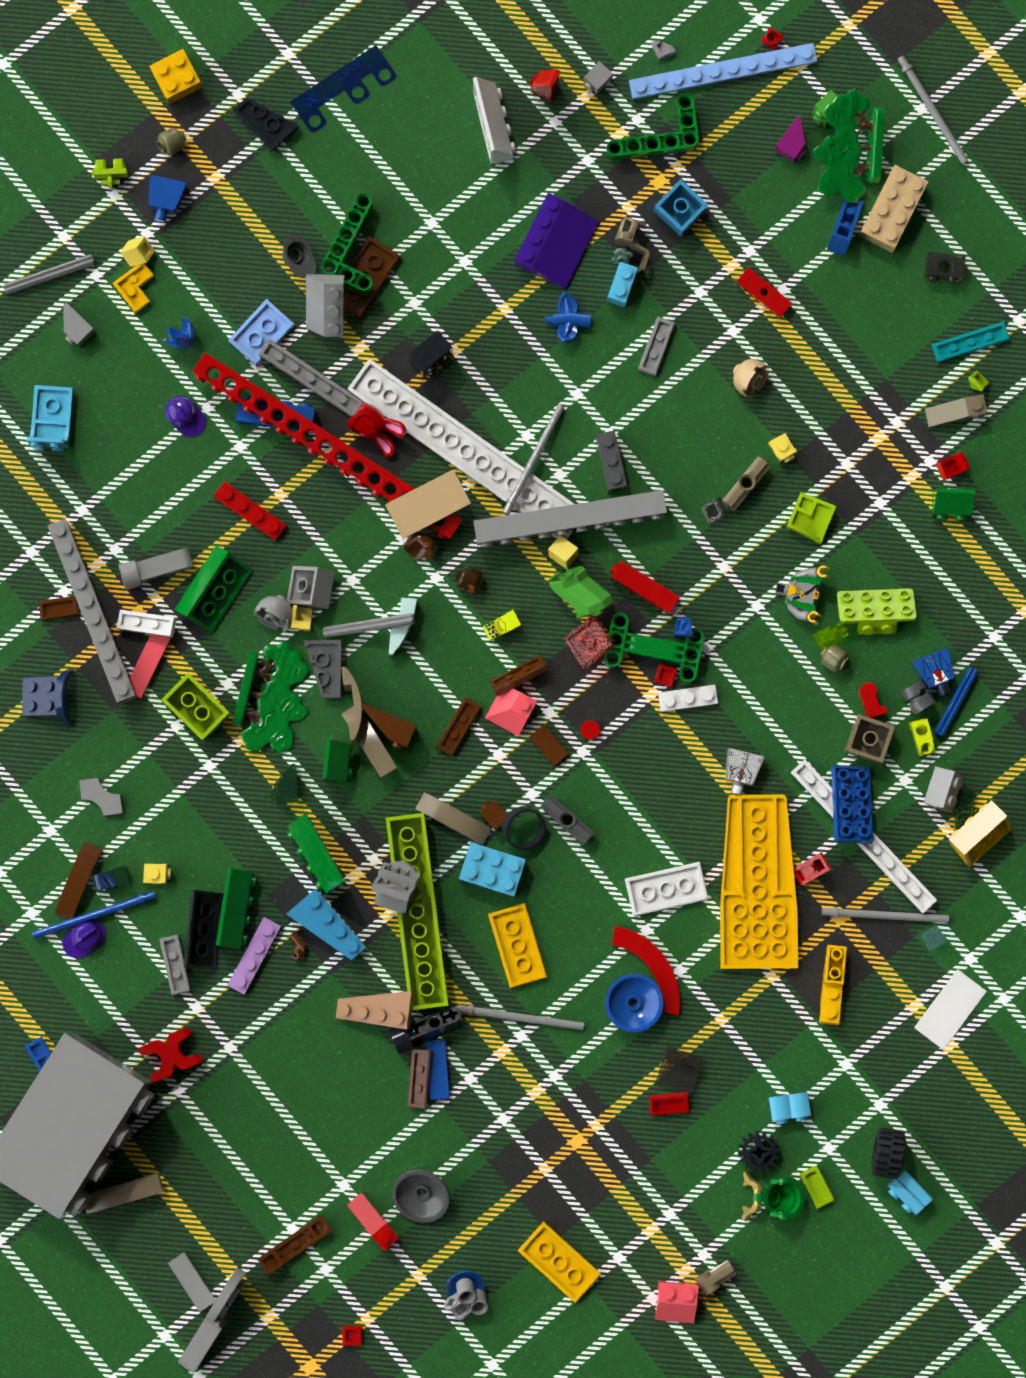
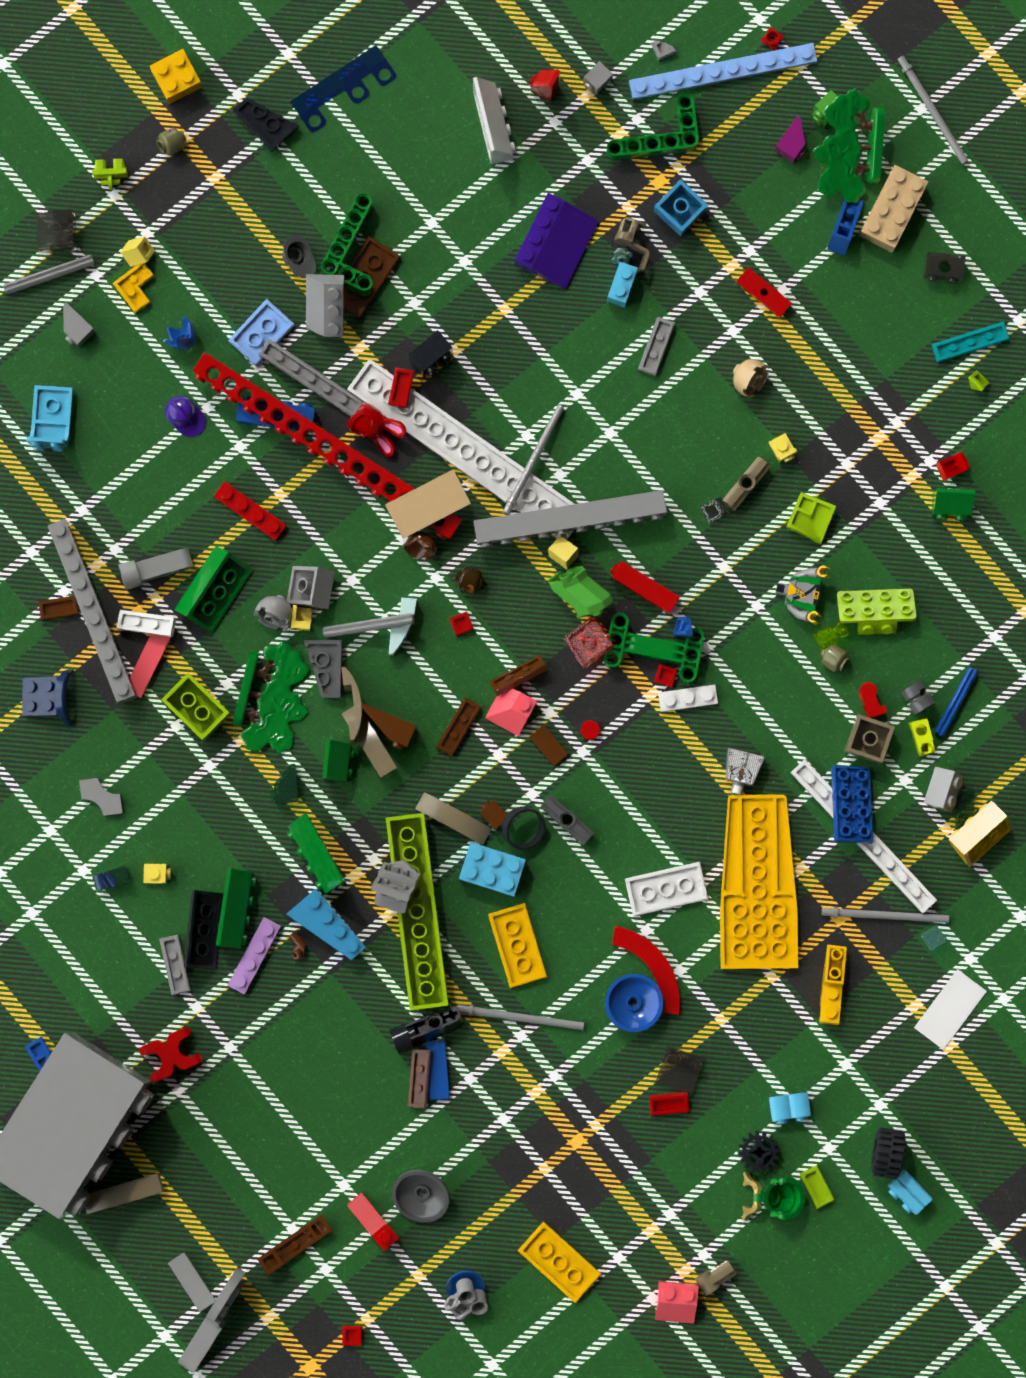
blue bar [32,891,156,939] -> none
reddish brown slope [55,842,103,919] -> none
dark purple piece [62,919,106,958] -> none
blue torso [149,175,188,222] -> none
medium nougat wing [336,991,414,1029] -> none
neon yellow leg [482,610,521,641] -> none
blue plant [545,291,591,343] -> none
dark grey brick [595,430,627,493] -> none
slope [793,852,831,886] -> none
blue torso [911,648,954,696] -> none
slope [925,394,987,428] -> none
none -> clear smoke slope [37,209,76,253]
none -> red tile [388,367,414,409]
none -> red tile [449,611,474,637]

